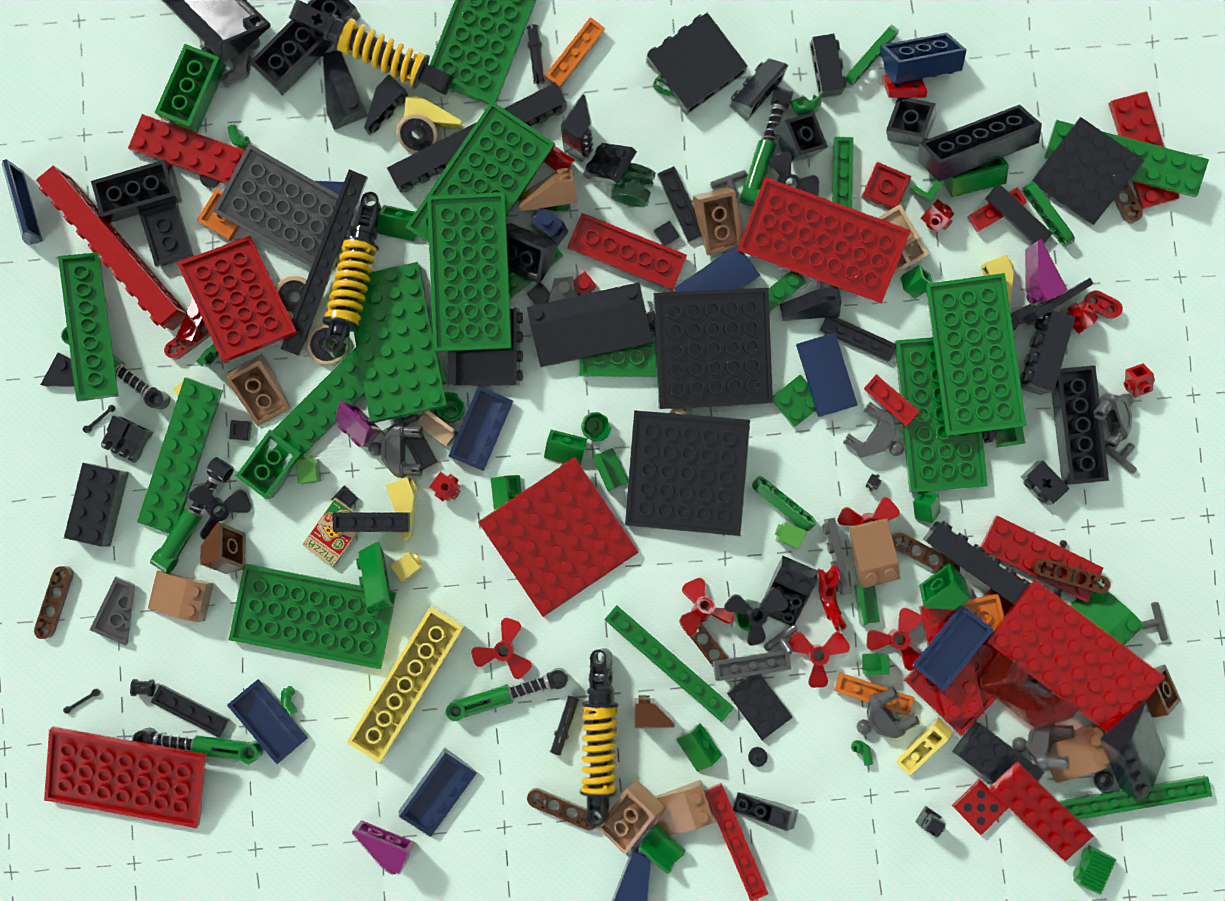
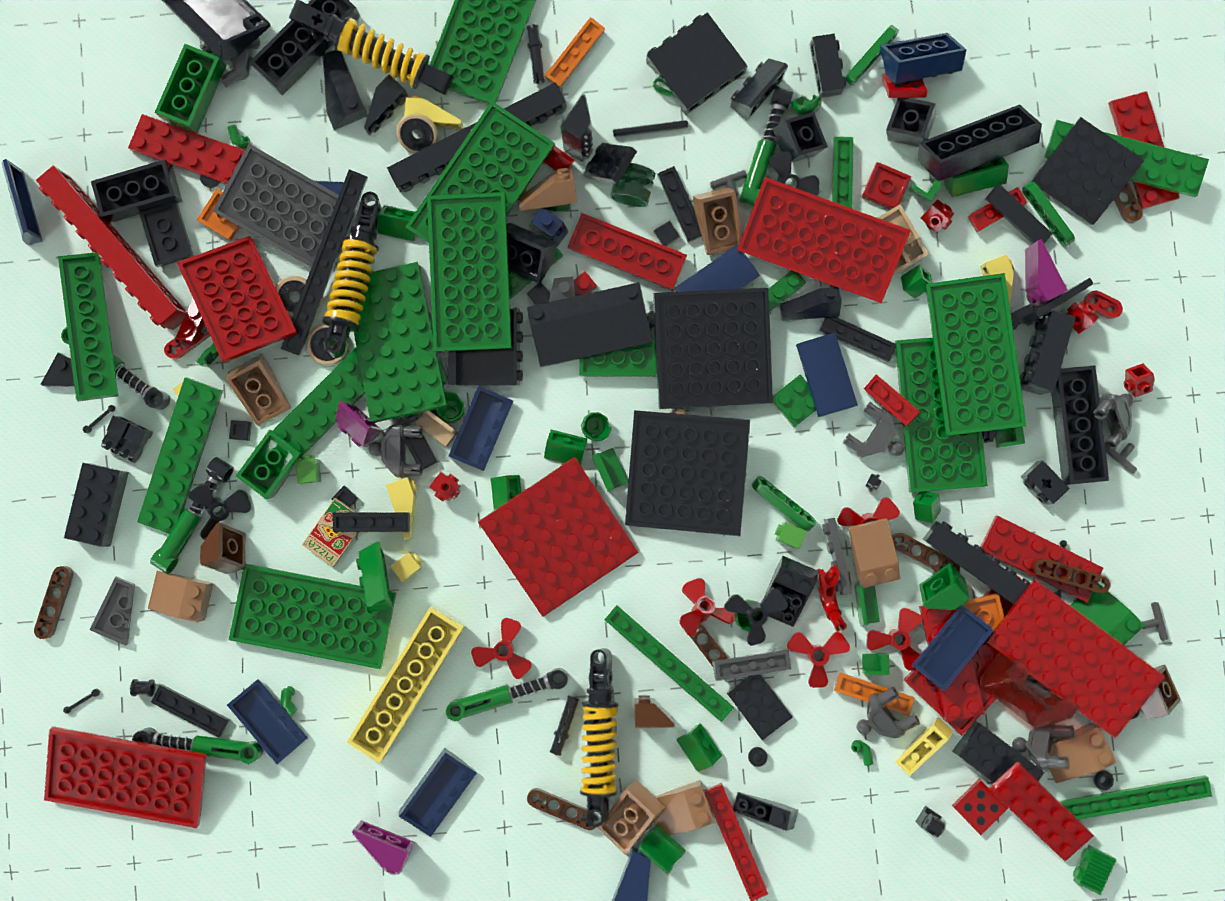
dark grey piece [763,624,798,655] -> none
black slope [1099,702,1165,801] -> none
none -> black bar [613,120,688,137]

